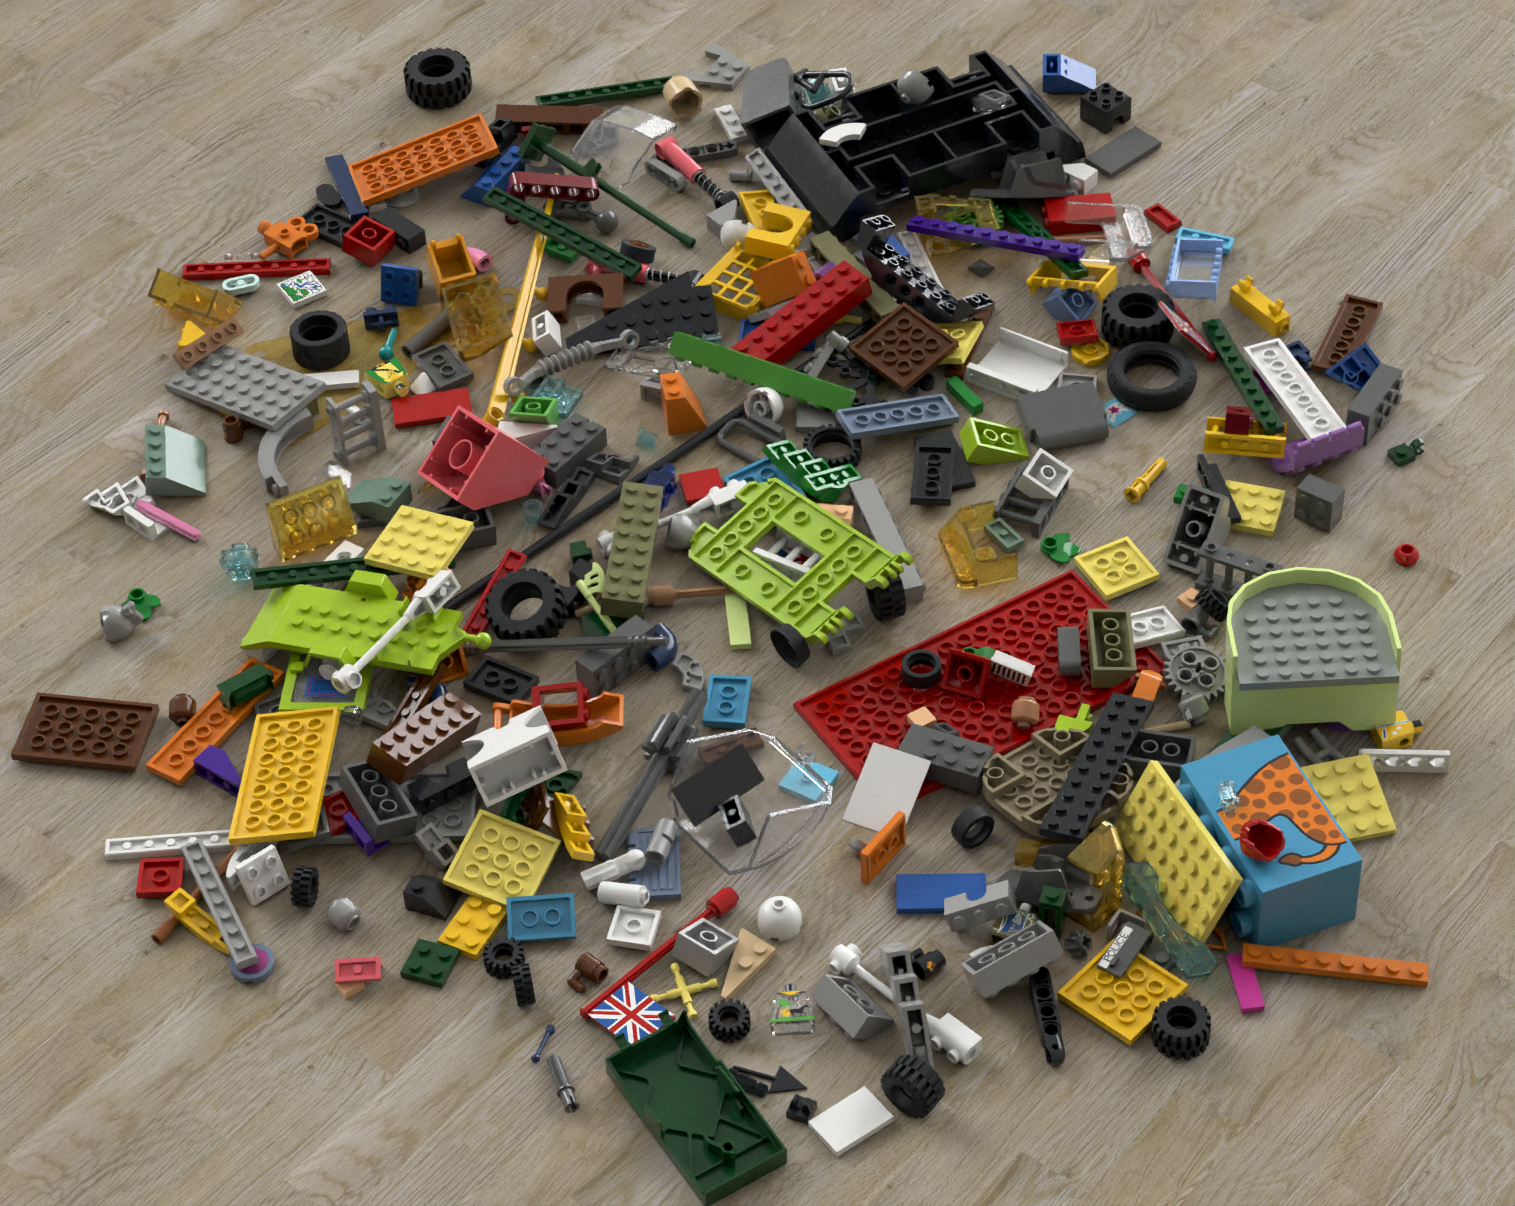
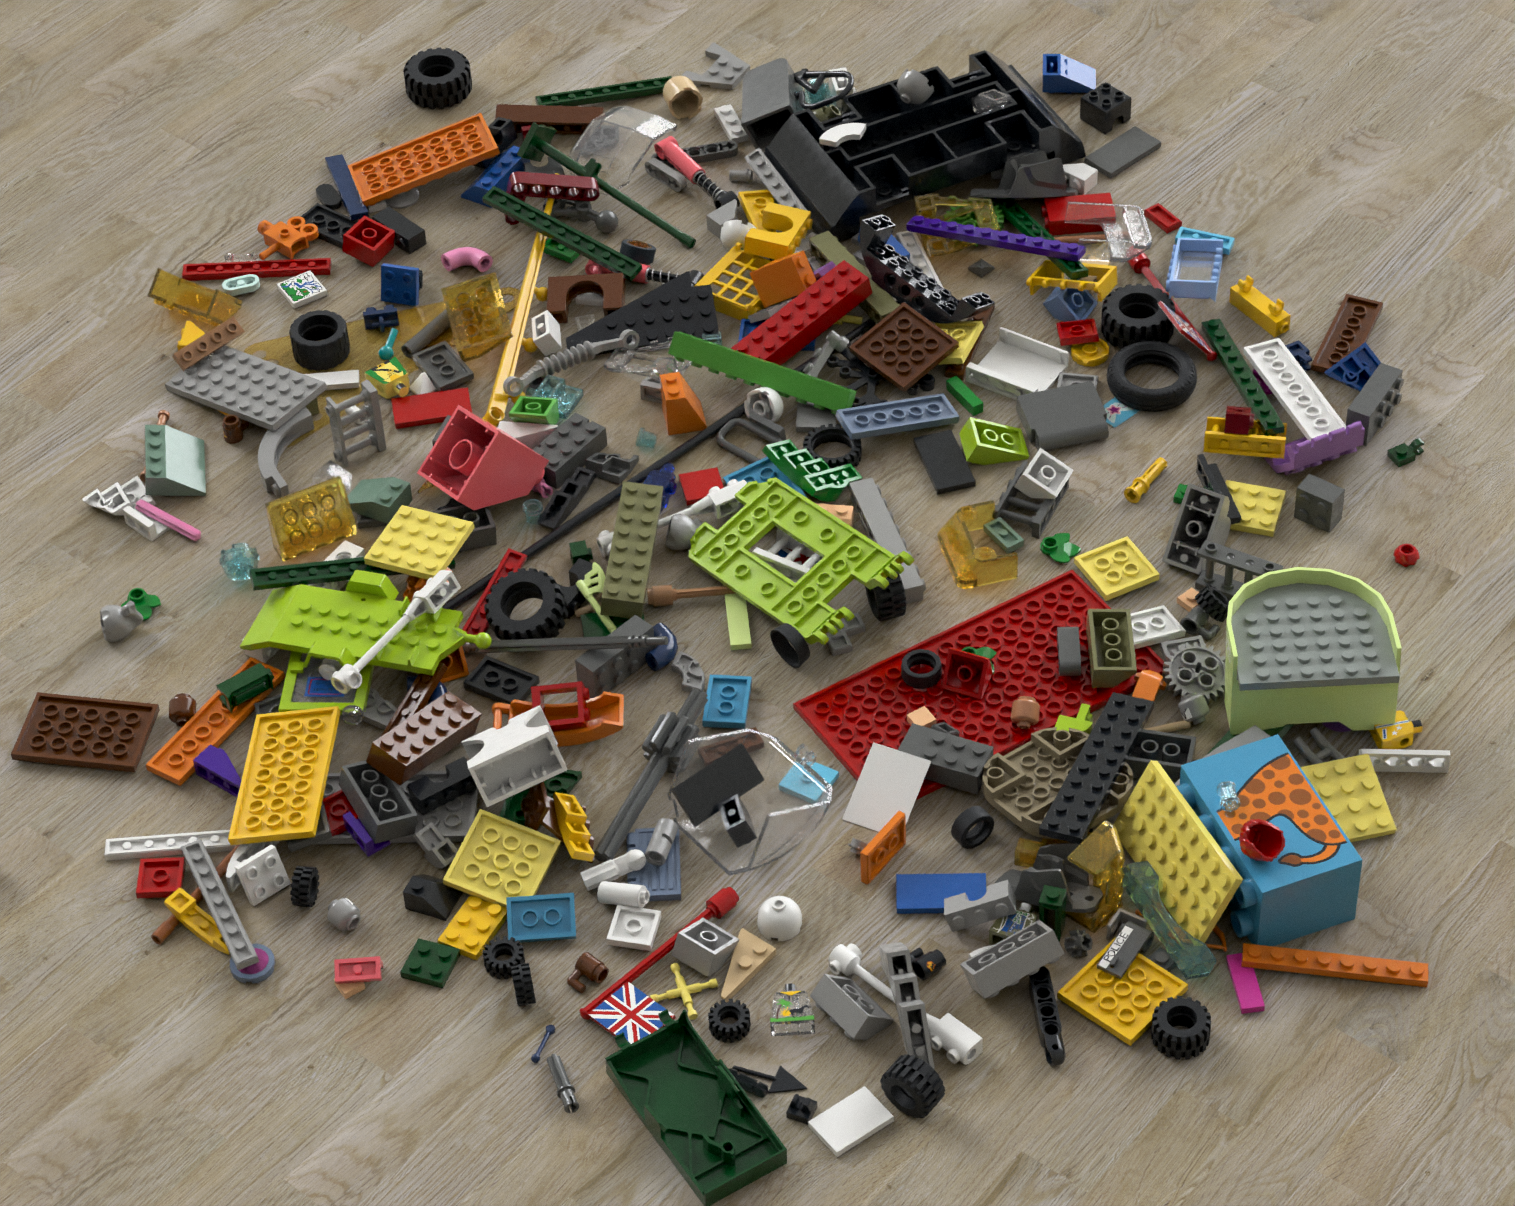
light orange container [426,233,477,300] -> none
black tile [910,445,955,506] -> none
white panel [990,650,1035,687] -> none

